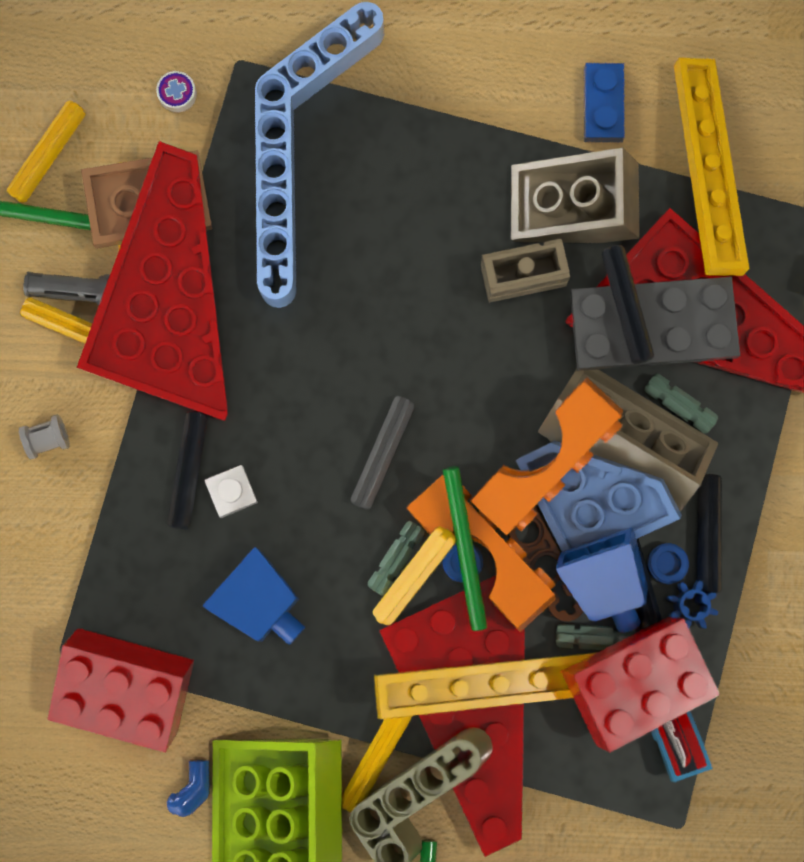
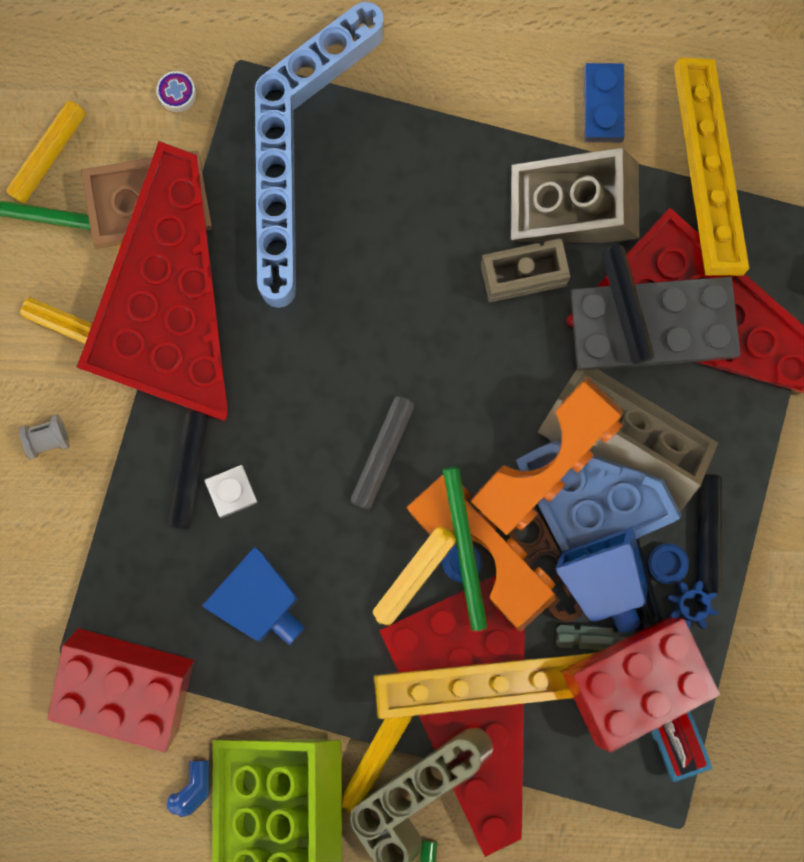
dark grey pin [23,272,110,306] -> none
sand green axle [368,521,425,596] -> none
sand green axle [644,373,718,433] -> none

